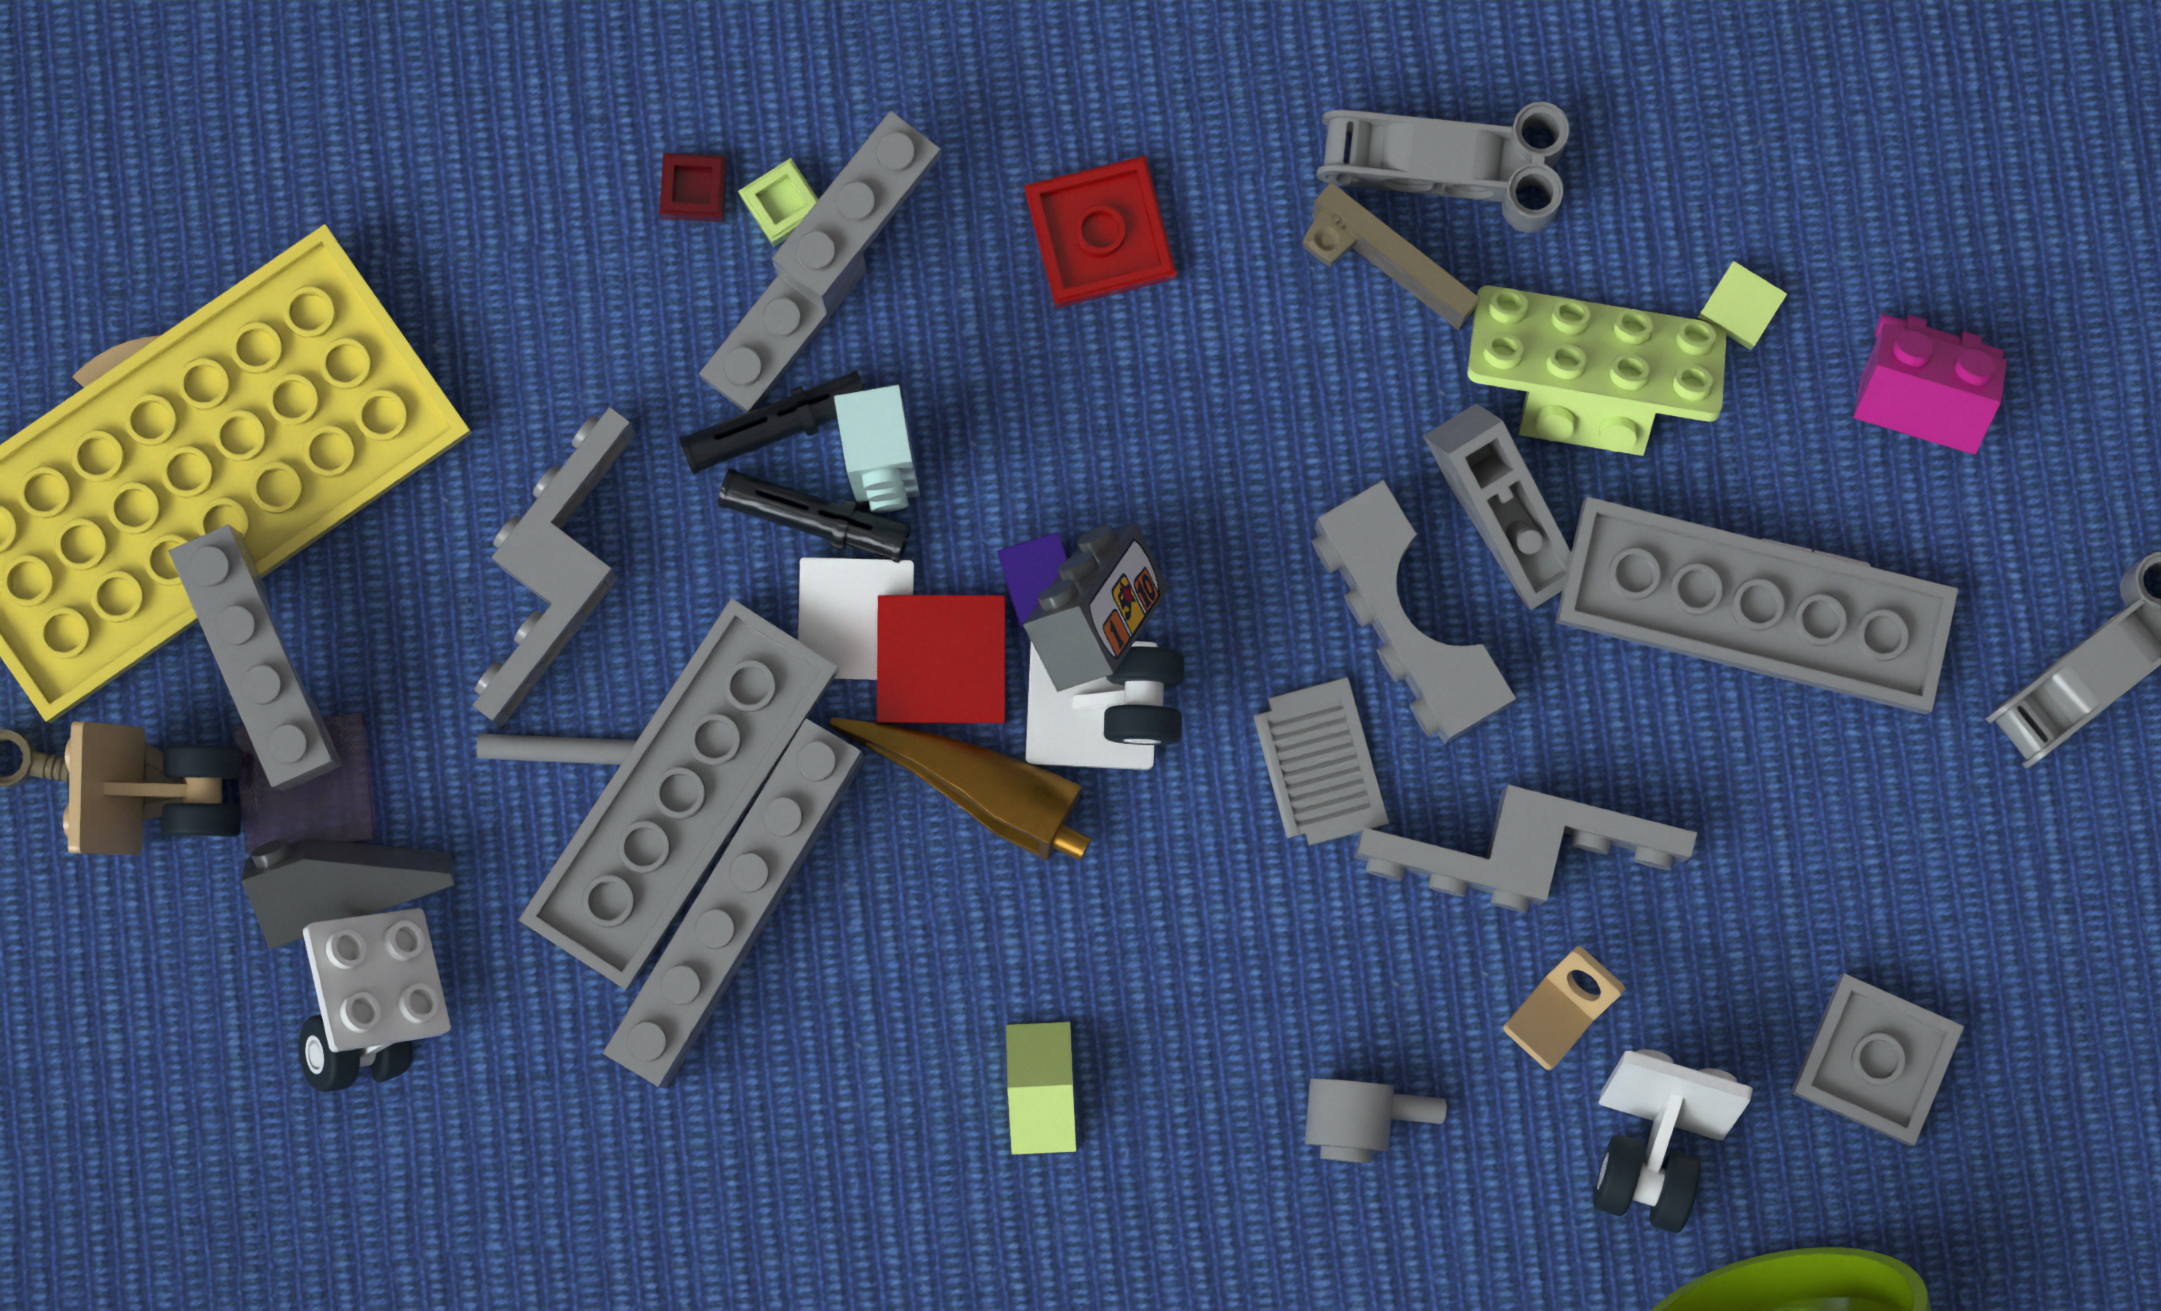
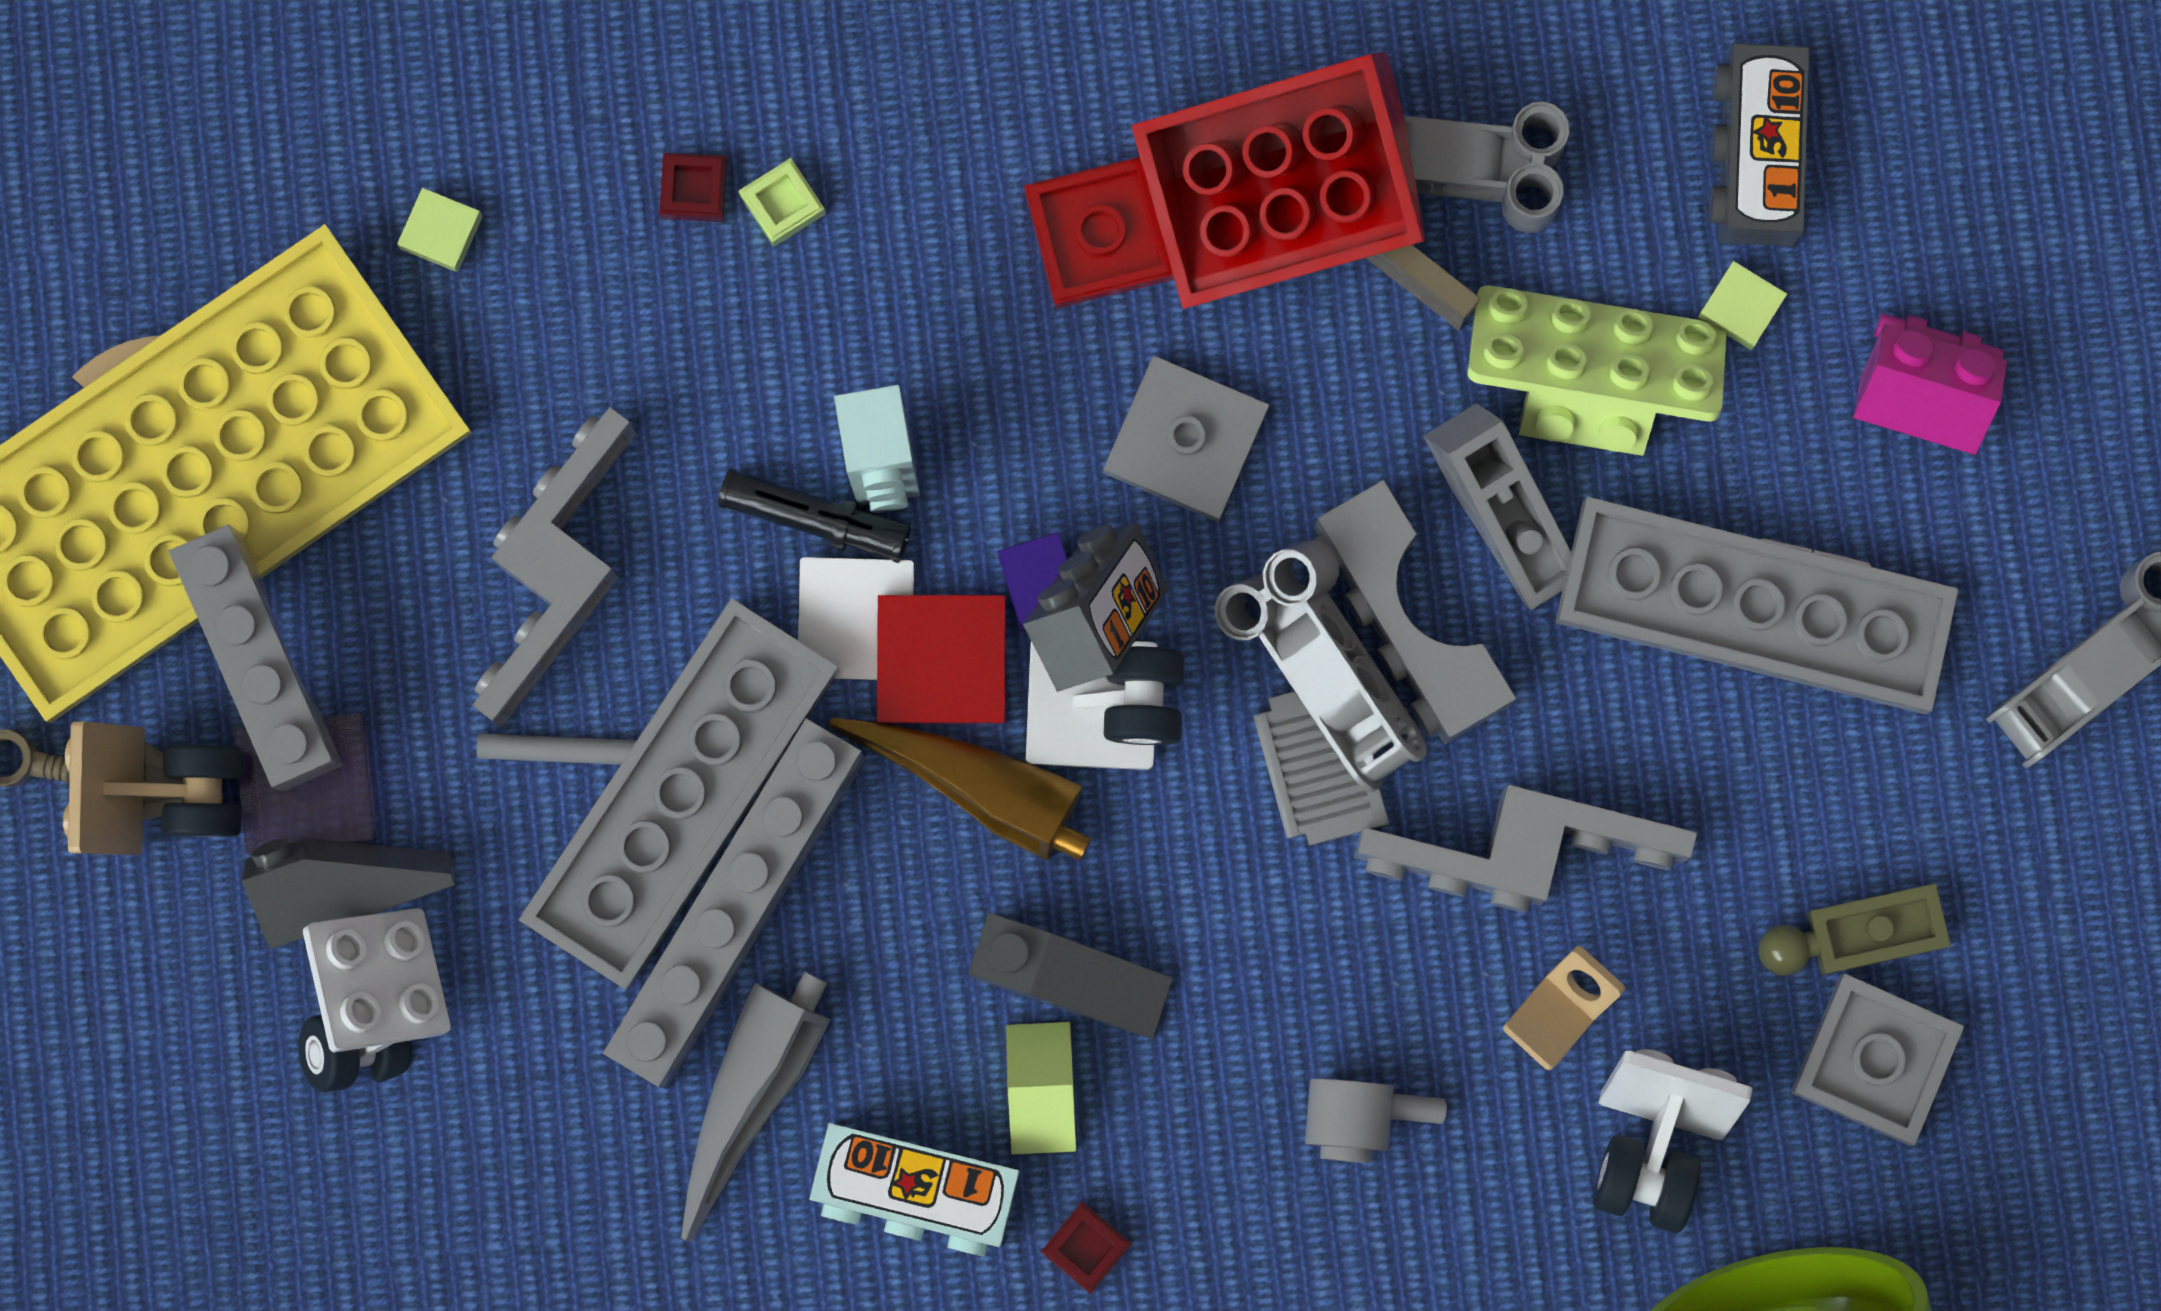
black pin [679,369,865,475] -> none
light grey bracket [699,111,942,413] -> none
none -> yellowish green tile [397,188,483,273]
none -> light grey piece [681,972,831,1242]
none -> brick [809,1123,1020,1257]
none -> dark grey slope [968,912,1173,1040]
none -> dark red tile [1041,1202,1132,1294]
none -> light grey plate [1103,356,1269,523]
none -> red slope [1131,52,1426,309]
none -> light grey piece [1215,540,1427,792]
none -> brick [1708,43,1809,247]
none -> olive plate [1758,883,1951,976]

